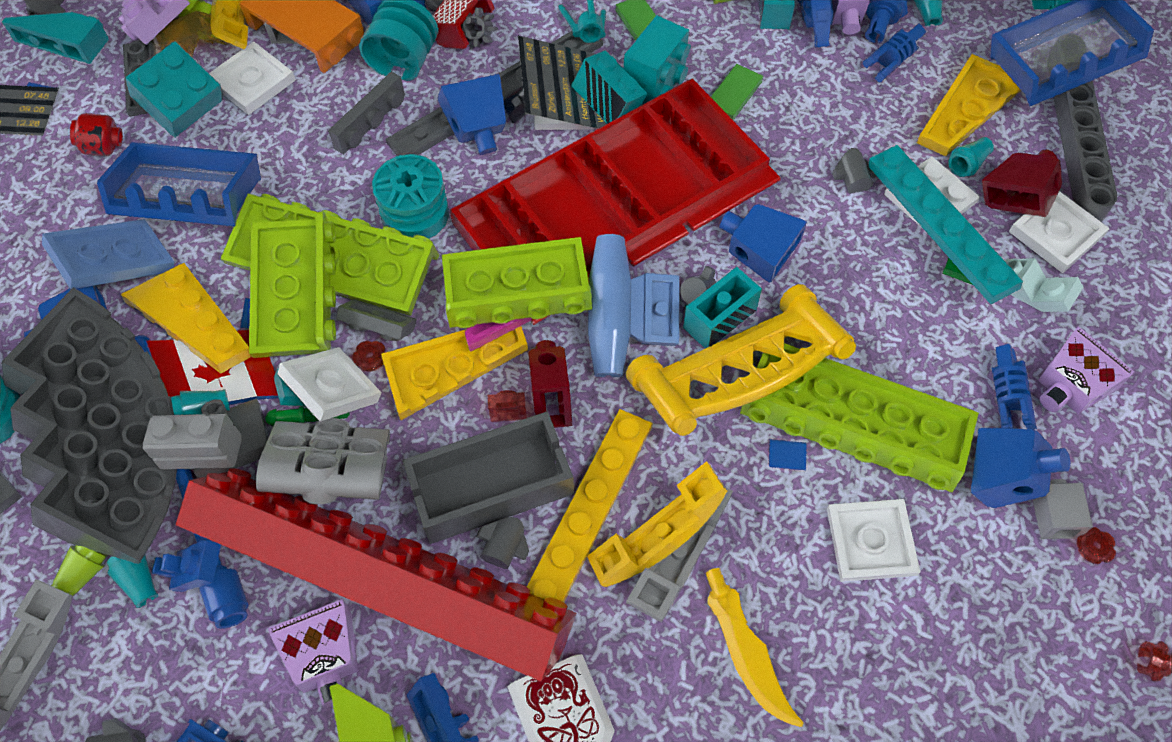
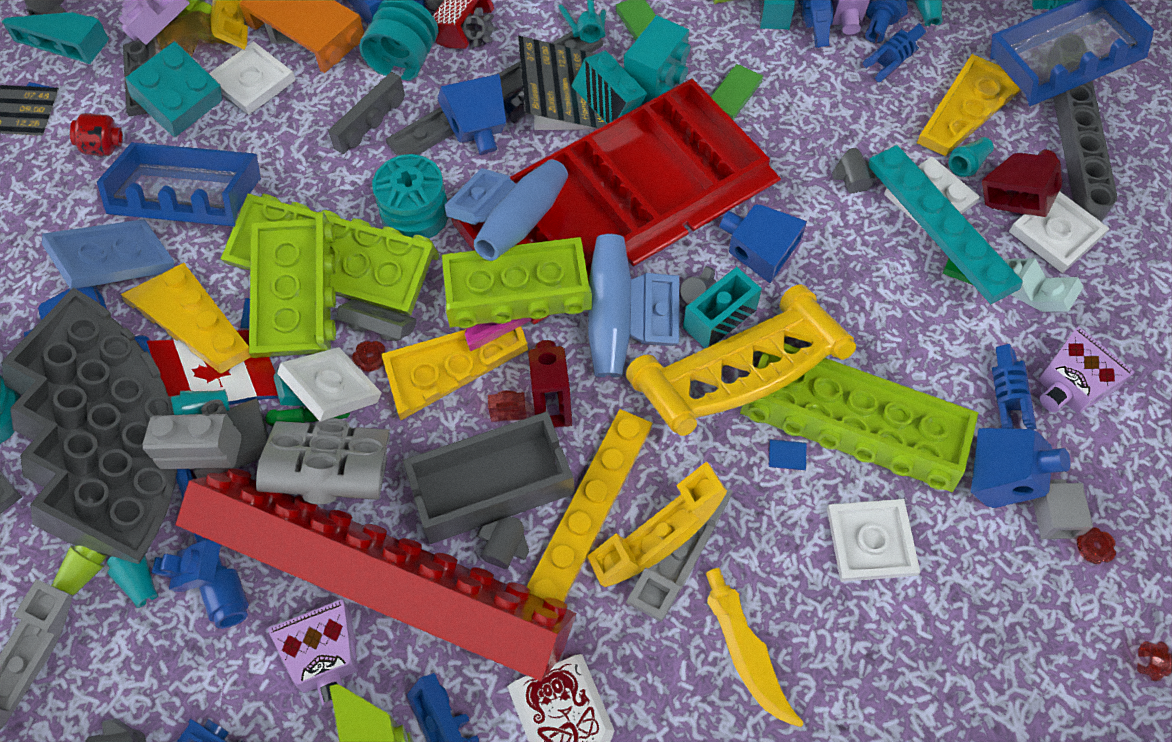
none -> medium blue plate [445,160,568,261]

